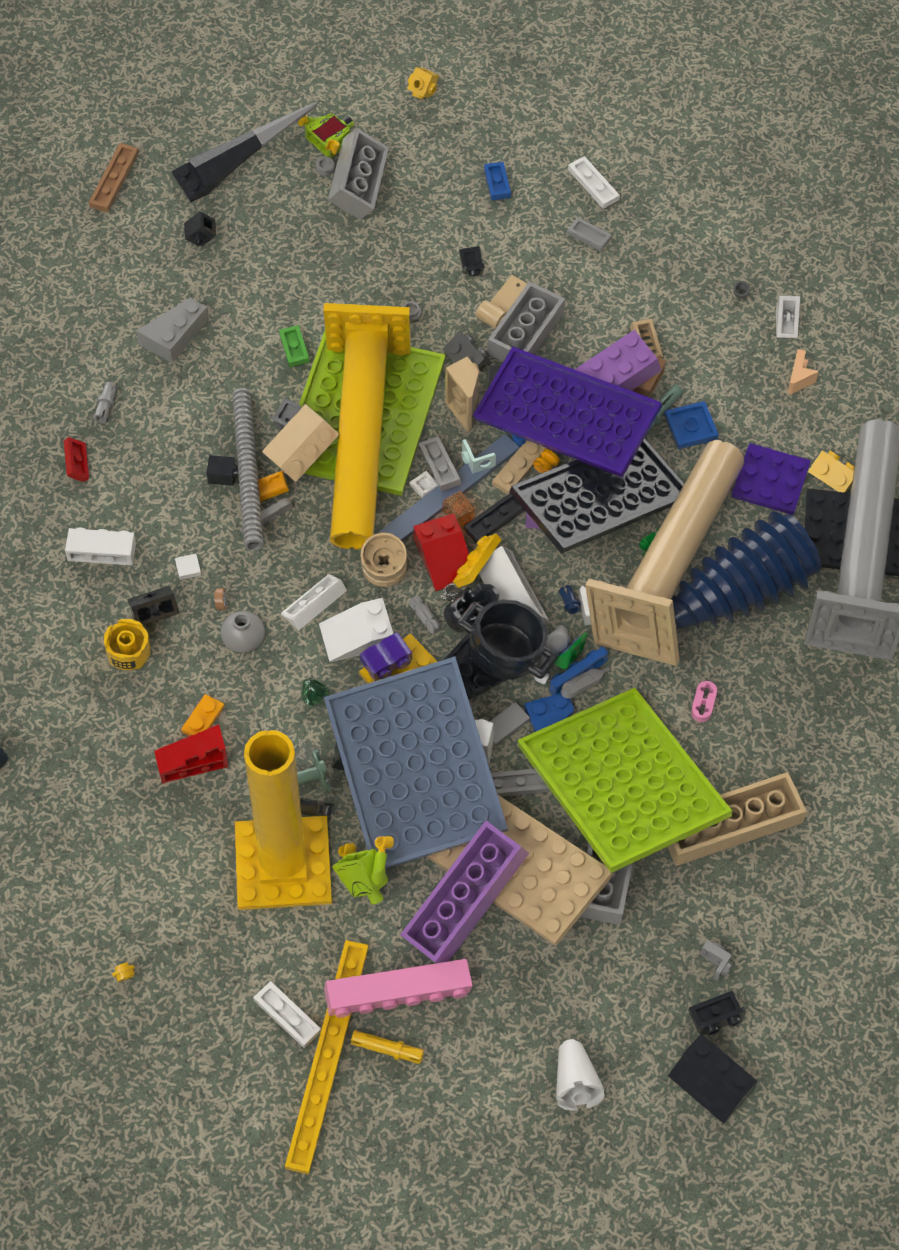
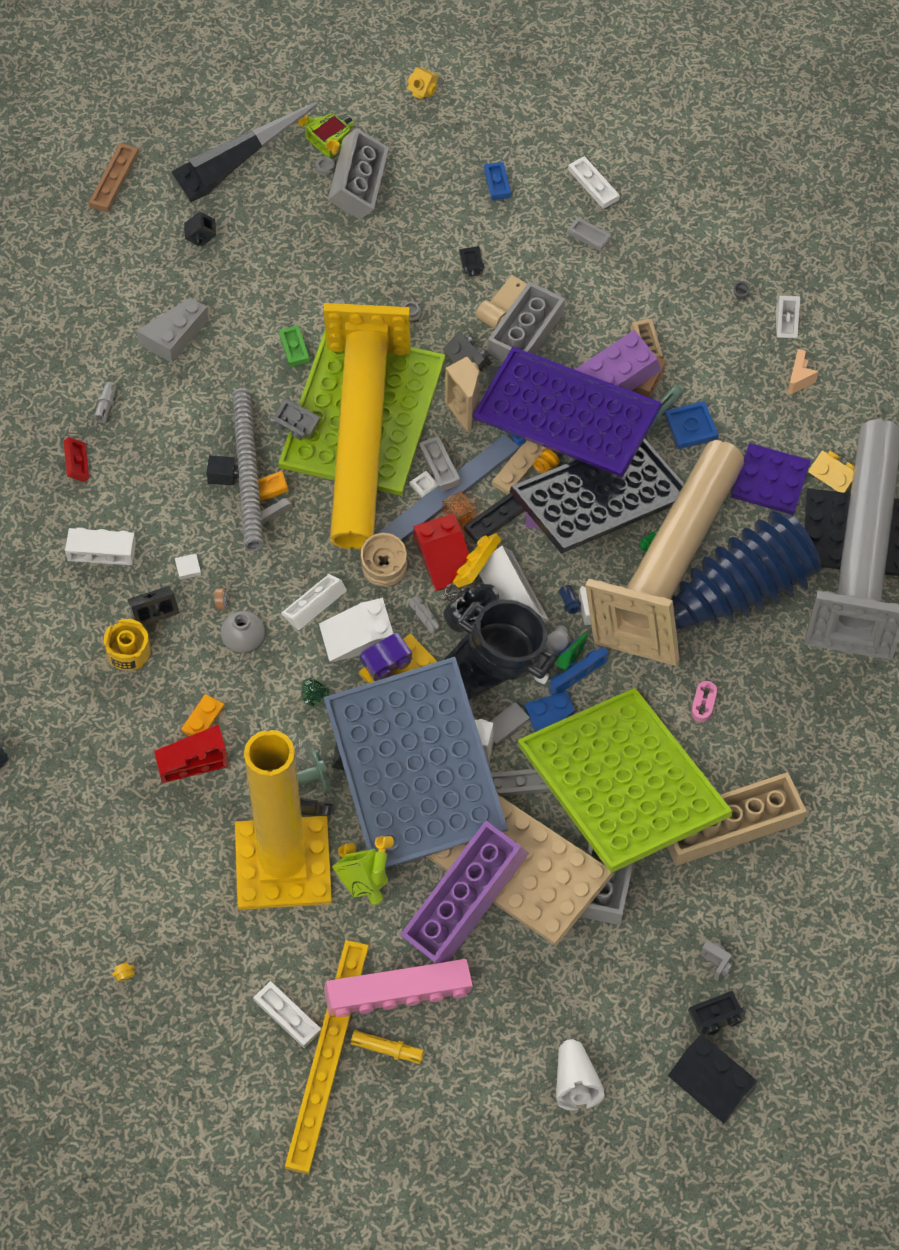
tan slope [262,404,339,482] -> none
light aqua bracket [461,439,496,474] -> none
light grey piece [561,667,610,699] -> none

